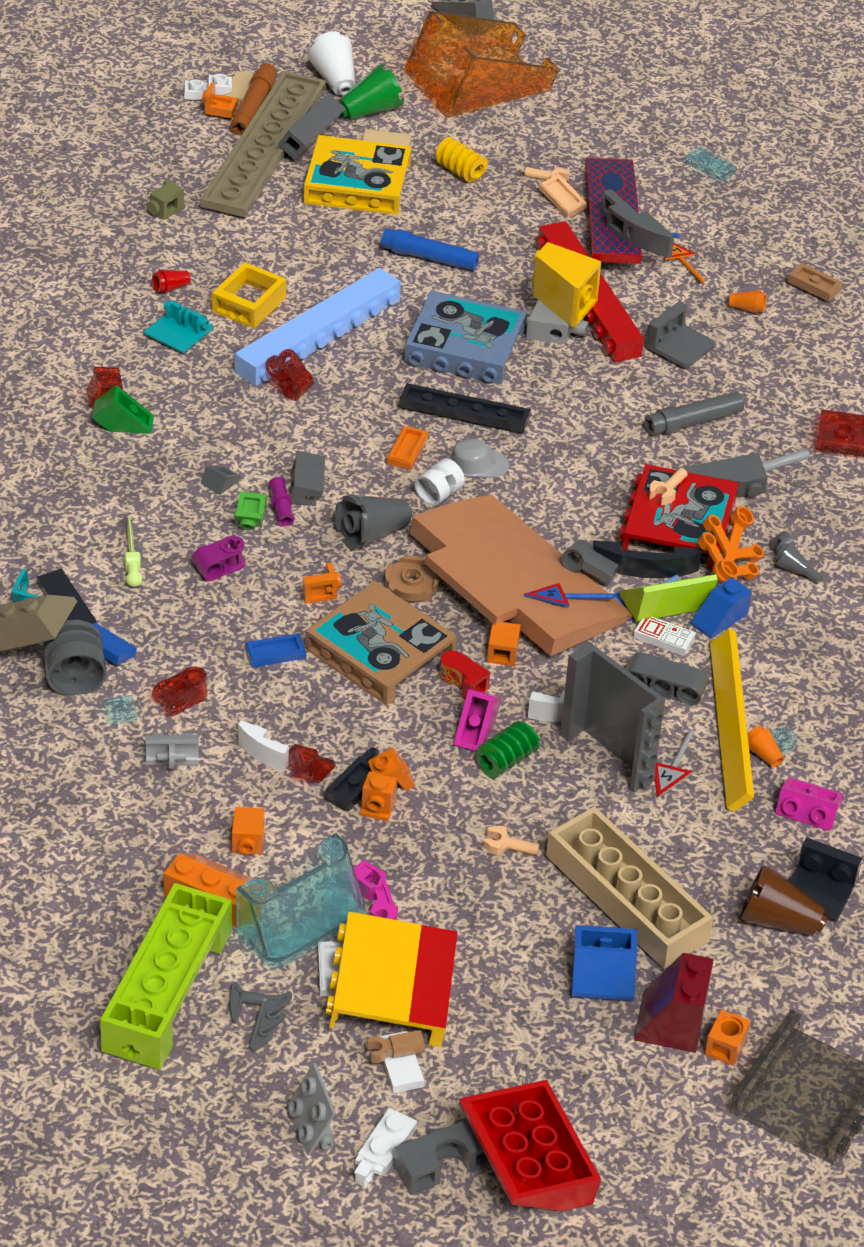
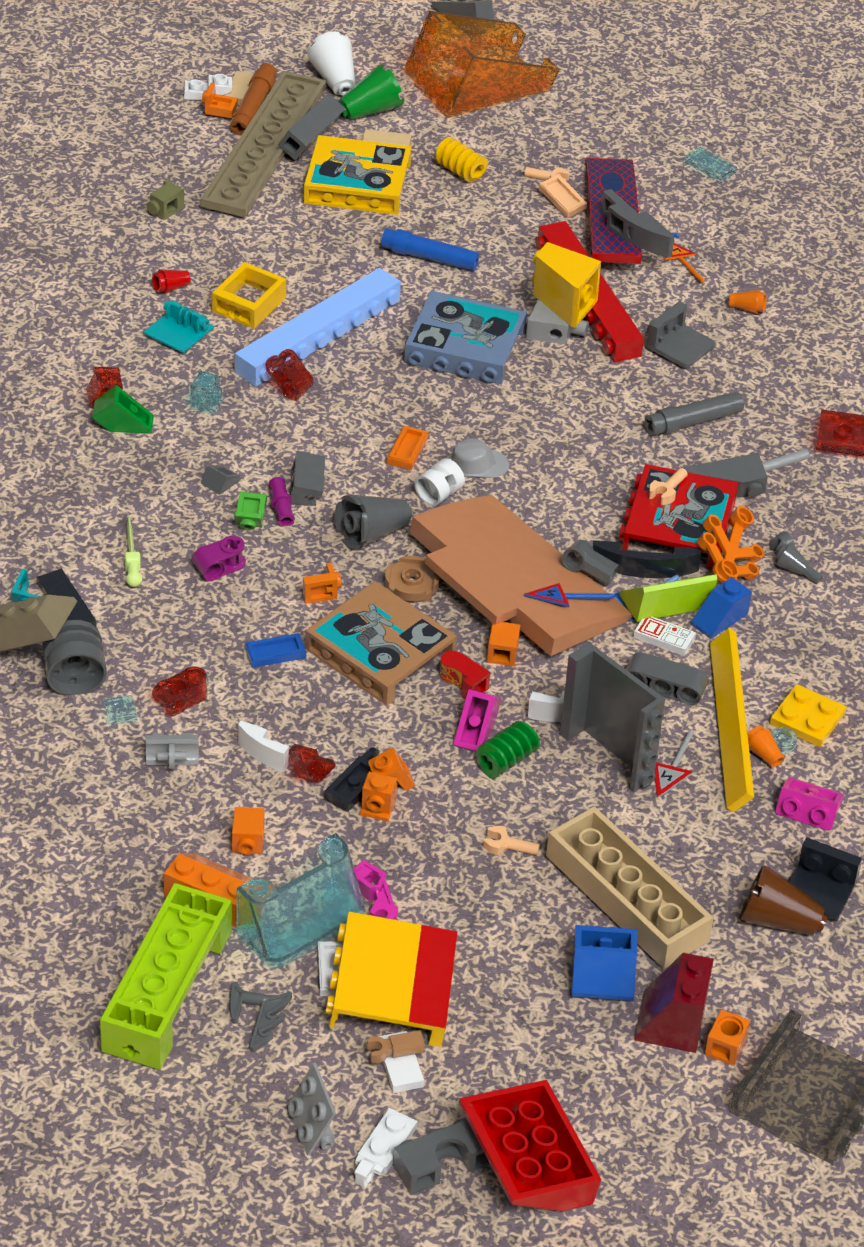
blue tile [92,622,137,665] -> none
black plate [399,383,531,433] -> none
medium nougat plate [787,263,843,302] -> none
none -> clear light blue brick [190,371,224,416]
none -> yellow plate [770,684,847,748]

